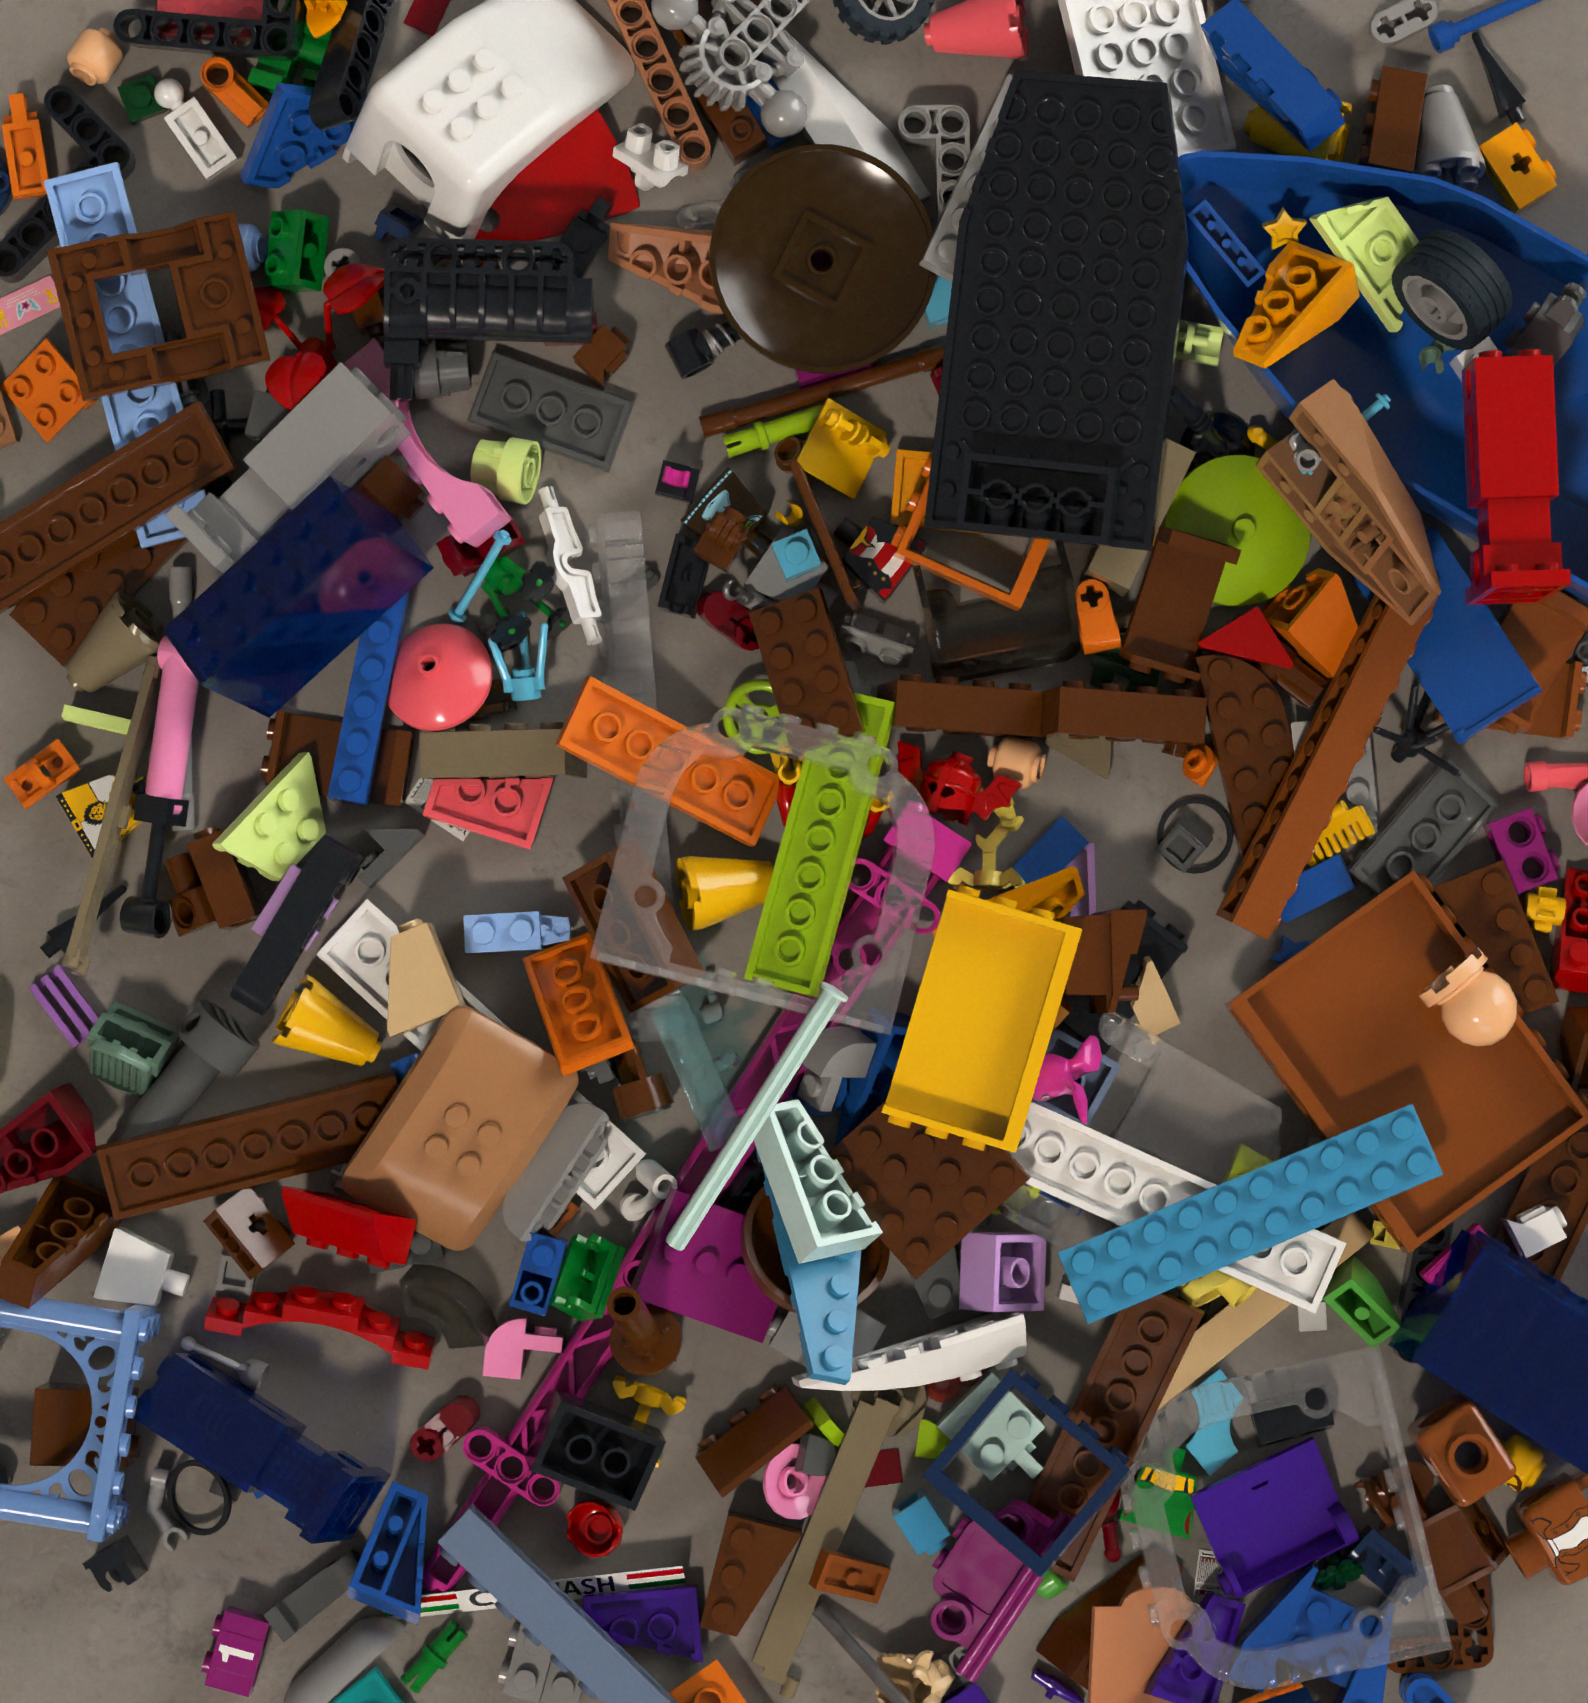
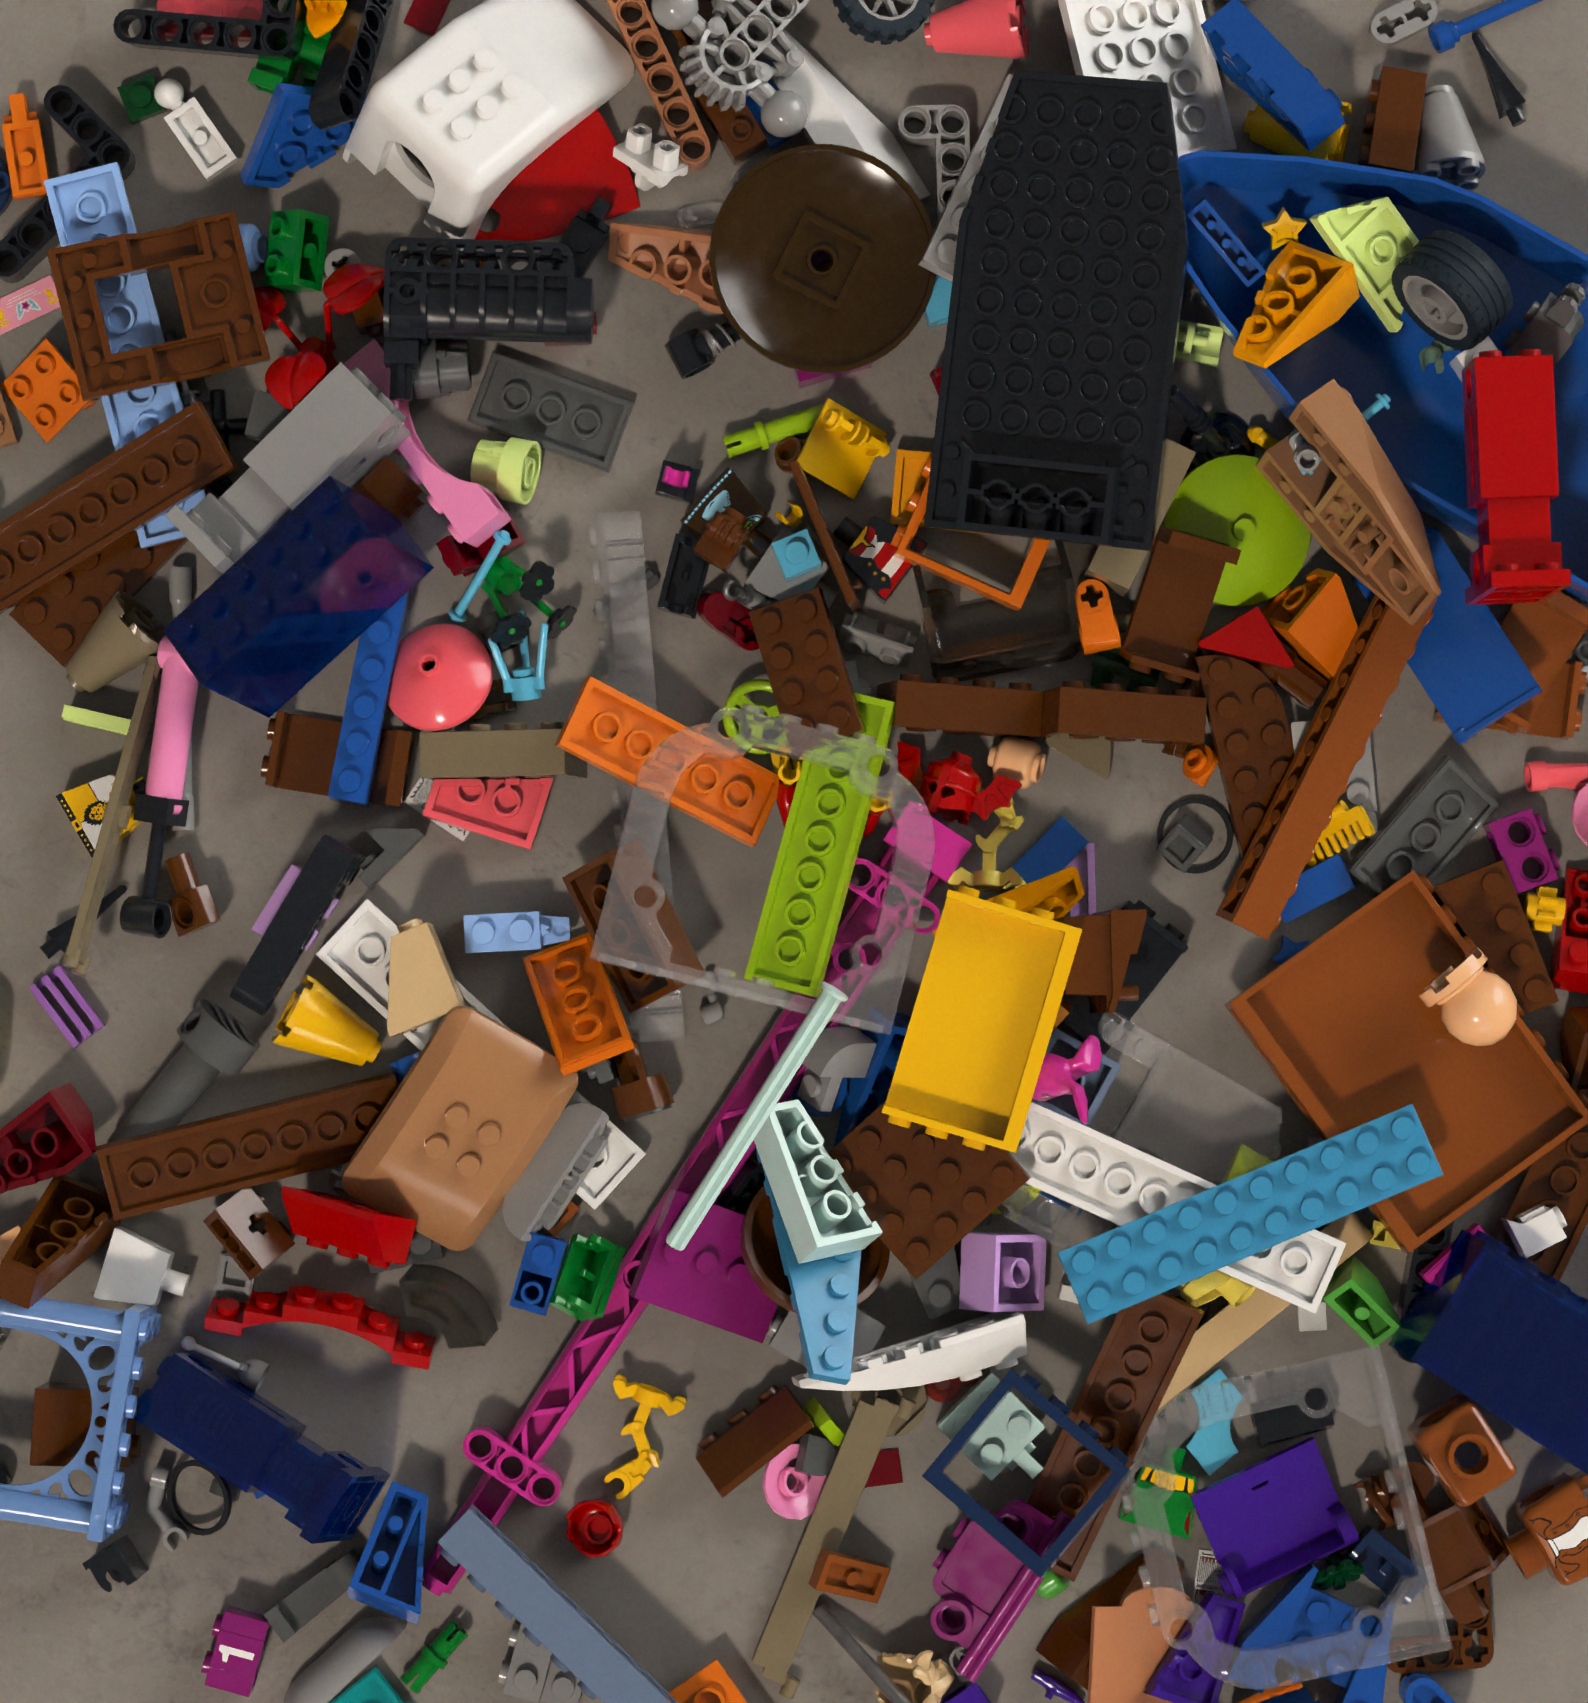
orange hips [3,739,82,810] -> none
light nougat head [67,28,123,86] -> none
sand green piece [87,1001,180,1096] -> none
reddish brown brick [187,826,262,931] -> none
orange piece [200,57,269,129] -> none
yellowish green wing [212,752,326,881] -> none
dark blue tile [374,201,424,251] -> none
white sticker [383,1566,686,1620] -> none
dark red piece [410,1395,481,1462] -> none
bright pink brick [482,1316,565,1380] -> none
black brick [525,1388,666,1511] -> none
white piece [538,486,602,645] -> none
reddish brown window [573,324,631,390] -> none
dark purple wing [583,1585,703,1663] -> none
reddish brown piece [607,1286,682,1376] -> none
white plant [620,1159,677,1221] -> none
clear light blue plate [650,996,741,1152] -> none
yellow cone [675,856,774,931] -> none
reddish brown piece [699,343,945,438] -> none
reddish brown wedge [700,1510,802,1637] -> none
dark azure piece [891,1488,950,1556] -> none
lime tile [915,1418,950,1459] -> none
dark red piece [1101,1492,1122,1563] -> none
tan slope [1130,955,1181,1039] -> none
black plant [1373,684,1462,777] -> none
light orange brick [1479,122,1557,214] -> none
yellow head [1498,1434,1547,1492] -> none

